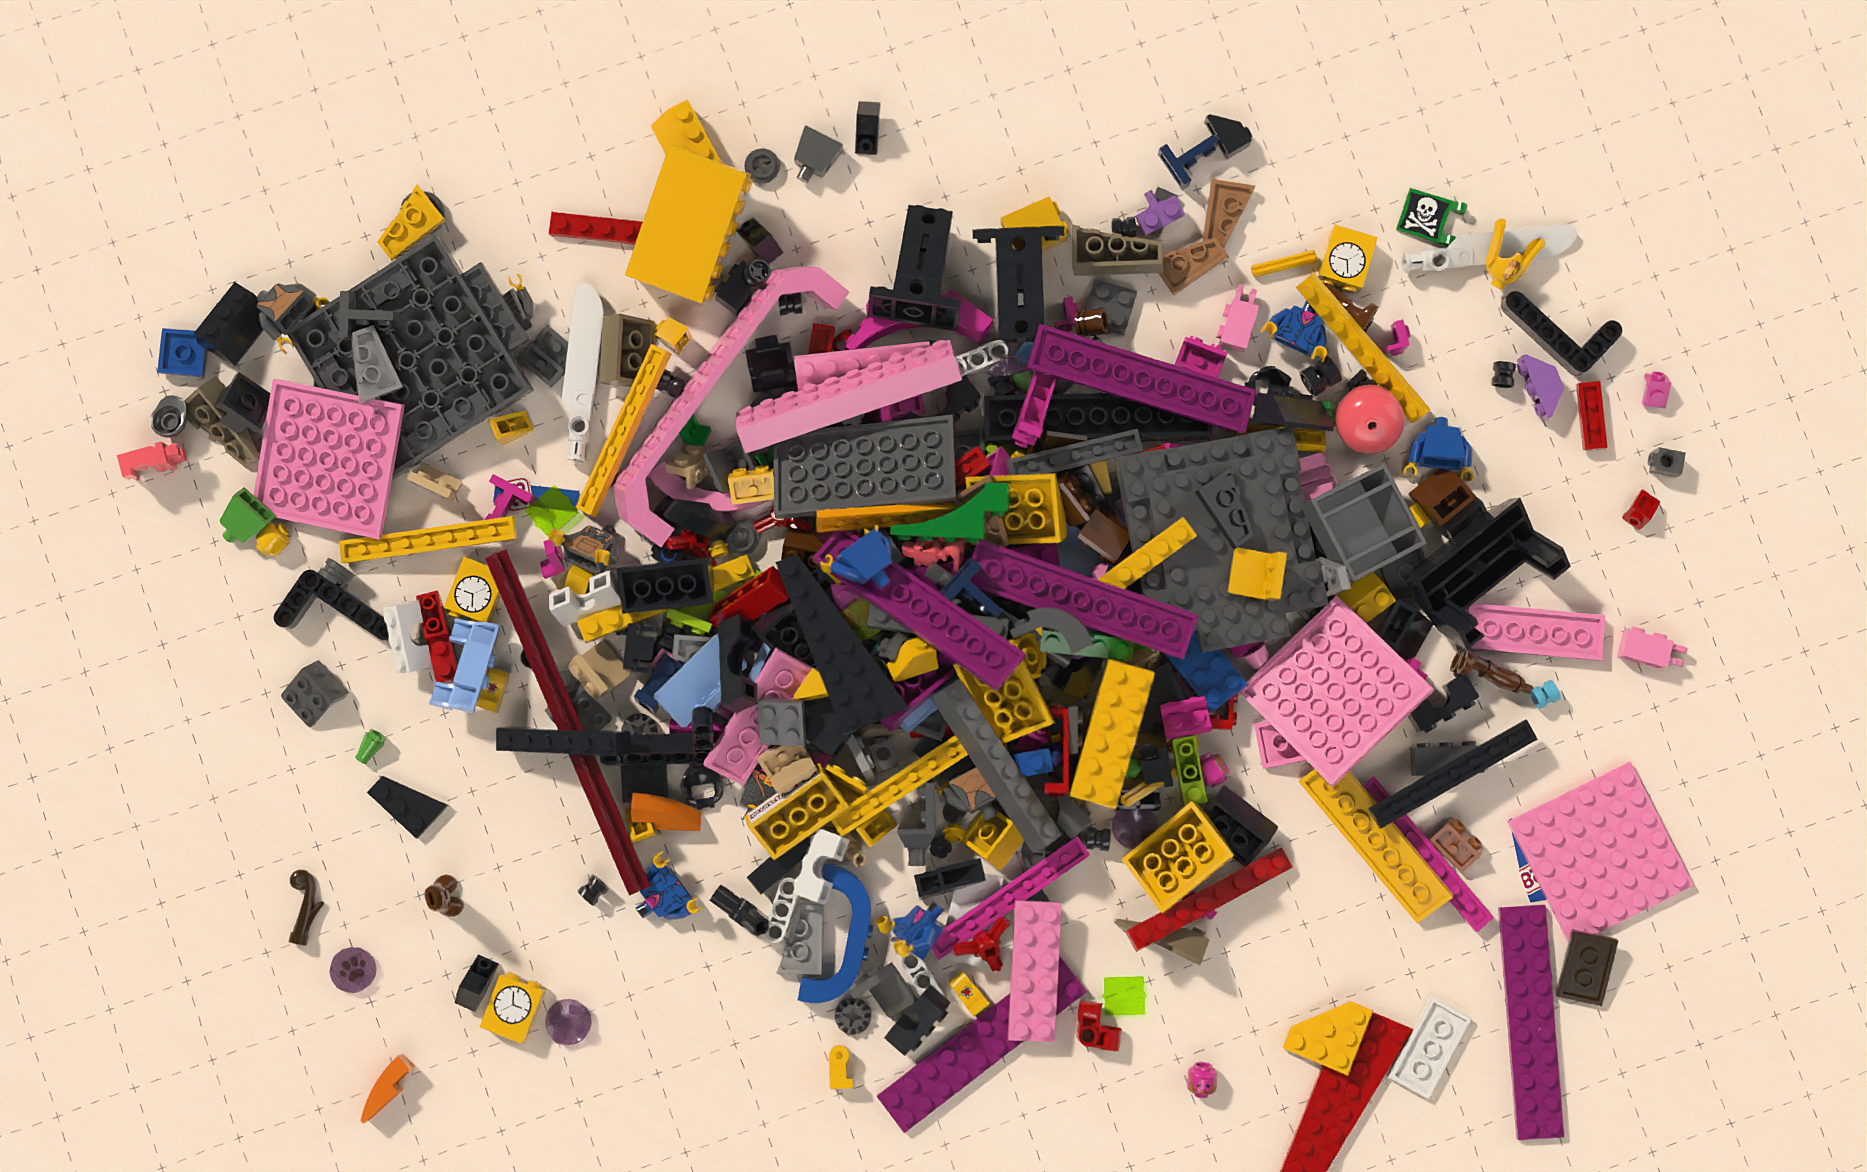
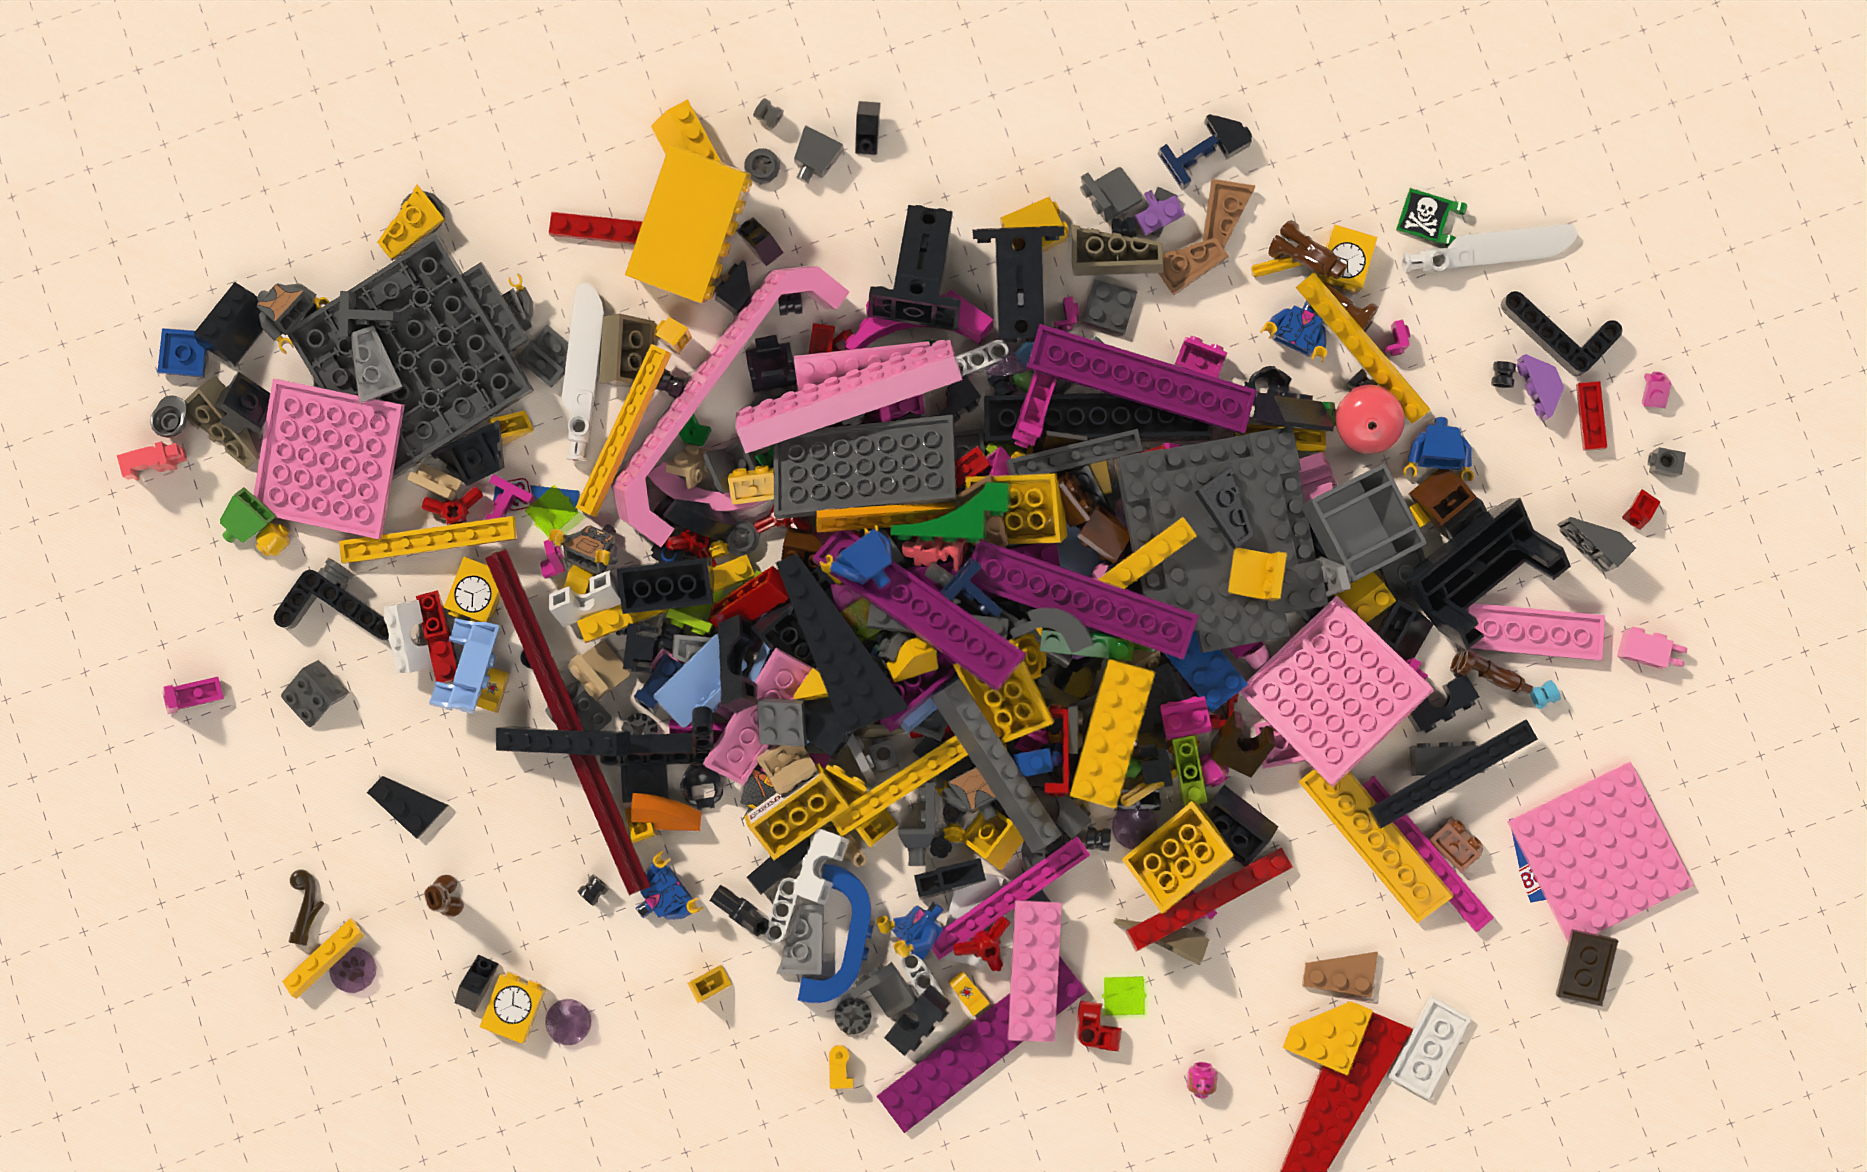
bright green cone [355,729,386,764] -> none
orange slope [360,1054,415,1124] -> none
black wheel [742,259,770,287] -> none
reddish brown piece [1075,307,1109,337] -> none
bright pink hinge [1216,284,1259,353] -> none
black wheel [1299,356,1342,397] -> none
yellow piece [1485,219,1546,290] -> none
magenta plate [1498,905,1564,1140] -> none
none -> dark pink bracket [162,677,224,715]
none -> yellow plate [282,918,365,999]
none -> red bush [422,487,483,525]
none -> black wing [431,420,505,486]
none -> yellow slope [687,965,732,1003]
none -> dark grey wheel [753,98,784,129]
none -> dark grey bracket [1080,167,1142,222]
none -> dark brown piece [1210,710,1276,778]
none -> reddish brown piece [1268,220,1347,280]
none -> medium nougat wing [1302,951,1378,997]
none -> dark grey slope [1557,517,1636,572]

